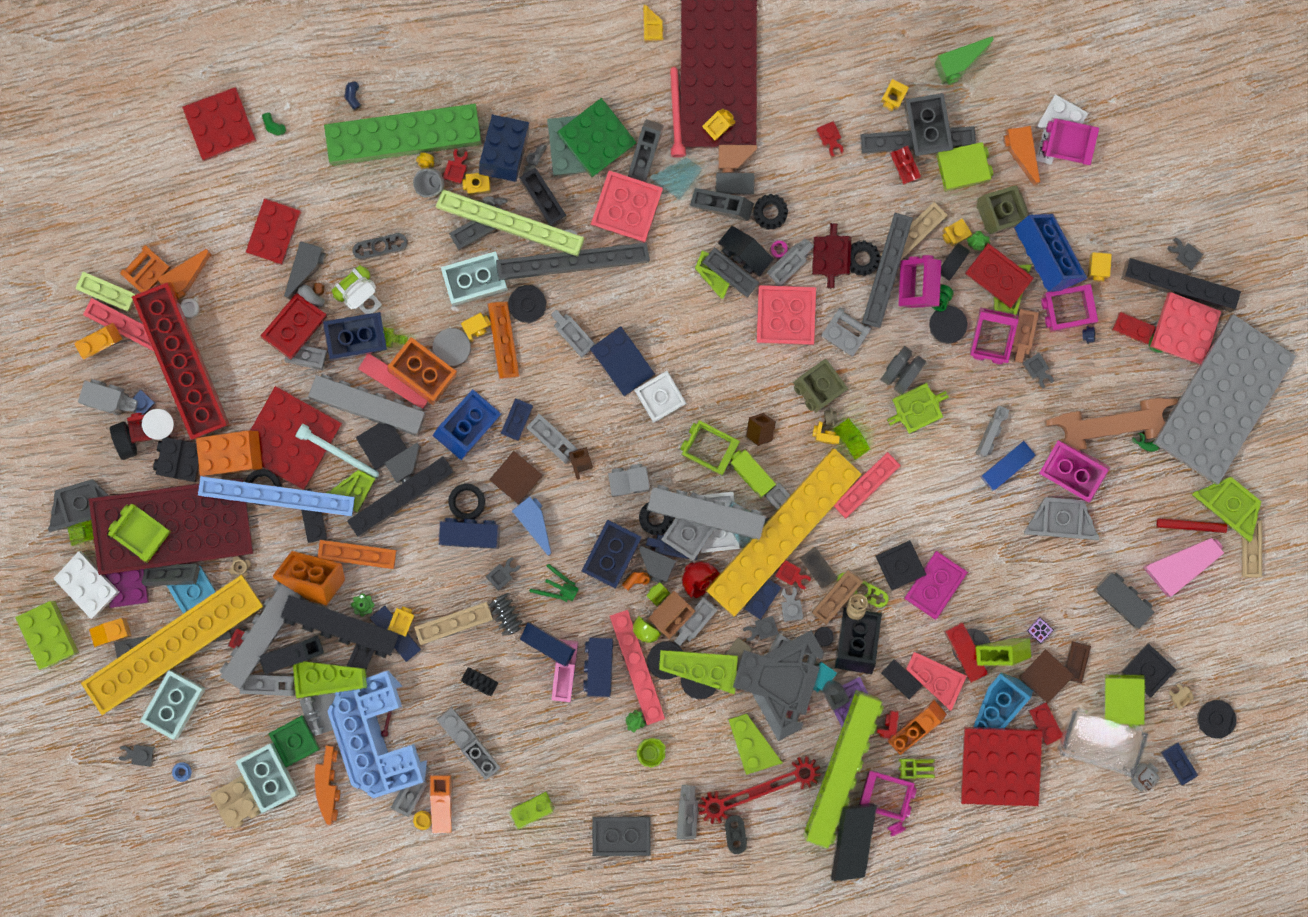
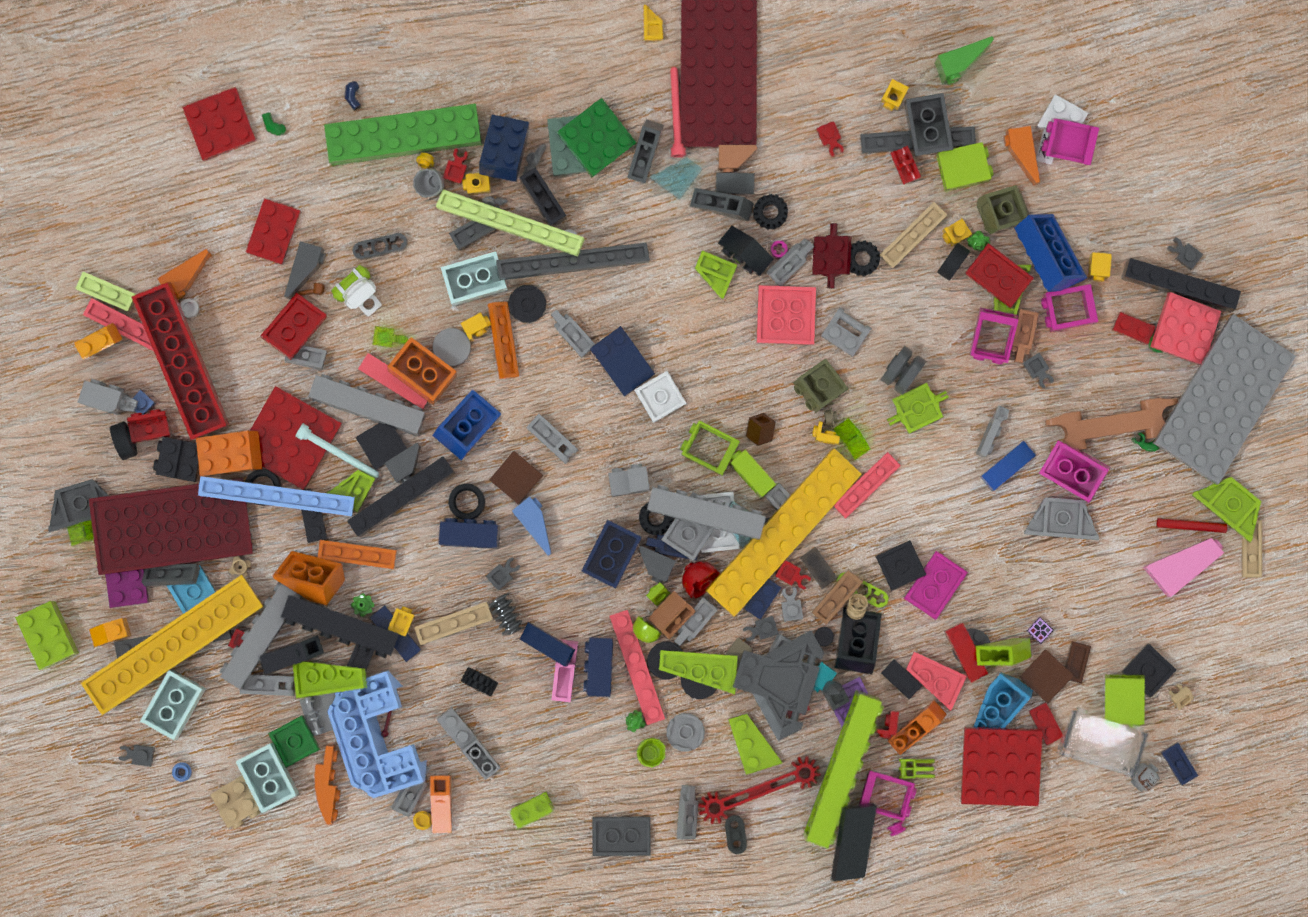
white plate [53,551,120,619] -> none
lime panel [108,503,171,563] -> none
orange plate [120,245,170,292] -> none
white sticker [142,409,174,440] -> none
light grey arm [298,285,325,307] -> none
dark blue slope [323,312,387,362] -> none
dark blue plate [501,398,533,441] -> none
green plant [529,564,579,602] -> none
reddish brown panel [569,447,593,480] -> none
coral plate [591,170,663,243] -> none
orange arm [622,572,650,591] -> none
yellow bracket [702,109,736,140] -> none
dark grey tile [703,247,759,298] -> none
dark grey tile [862,213,913,328] -> none
dark pink window [898,255,941,308] -> none
black tile [929,305,968,344] -> none
green wheel [932,284,954,311] -> none
dark blue plate [1082,325,1095,344] -> none
dark grey brick [1094,573,1155,629] -> none
black tile [1197,700,1237,739] -> none
none -> light grey tile [667,713,705,752]

